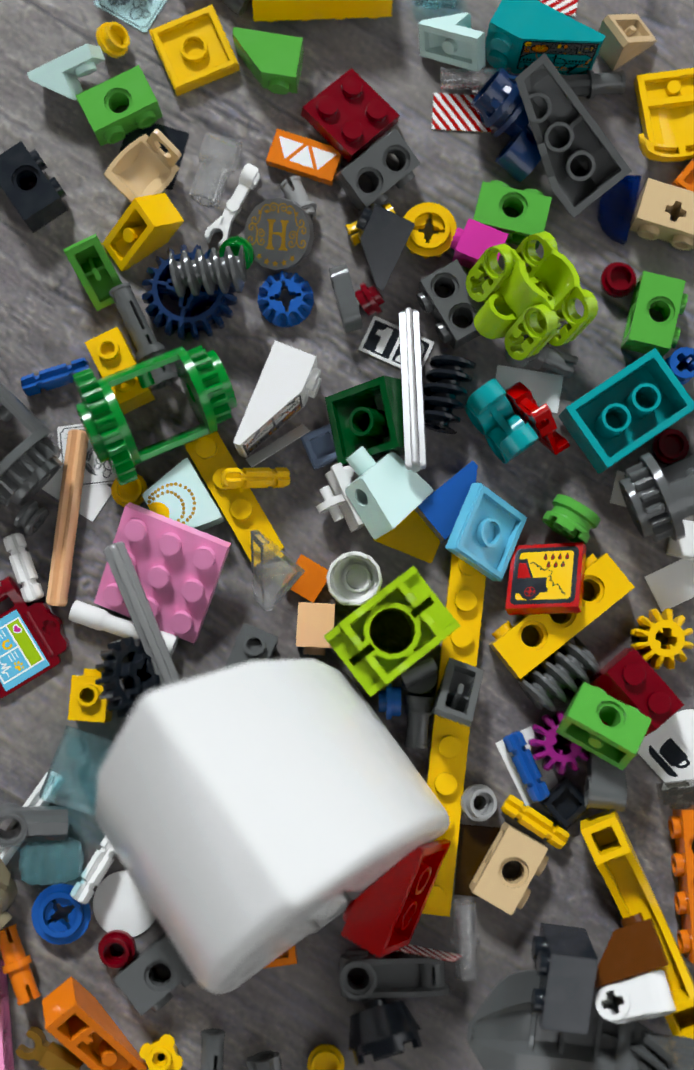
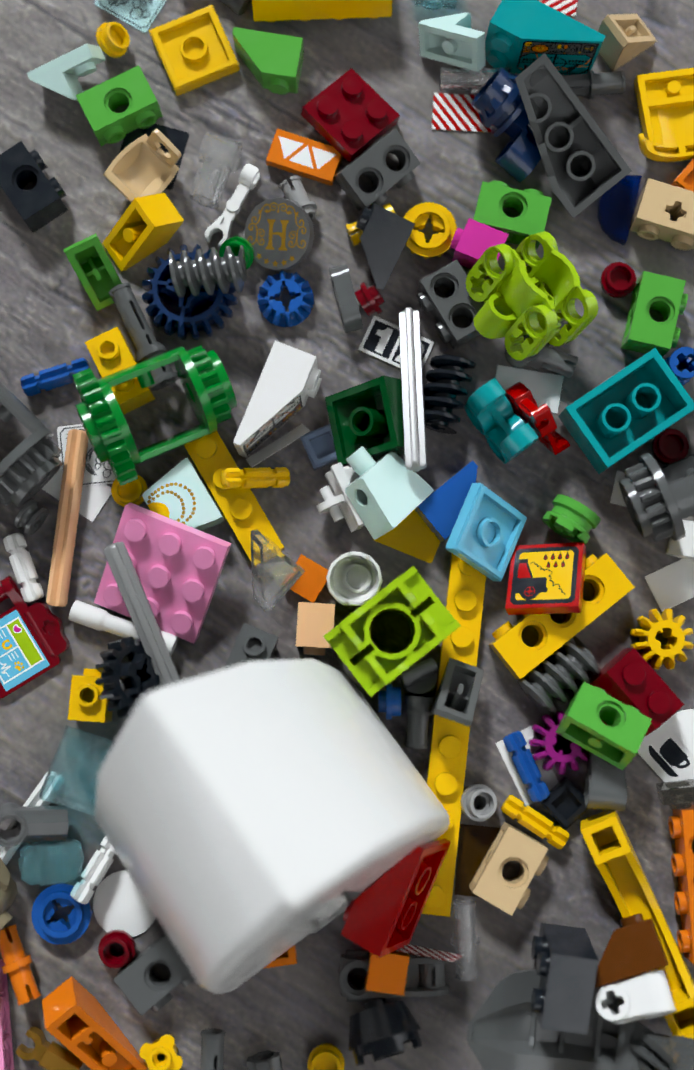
none -> orange tile [365,952,410,996]

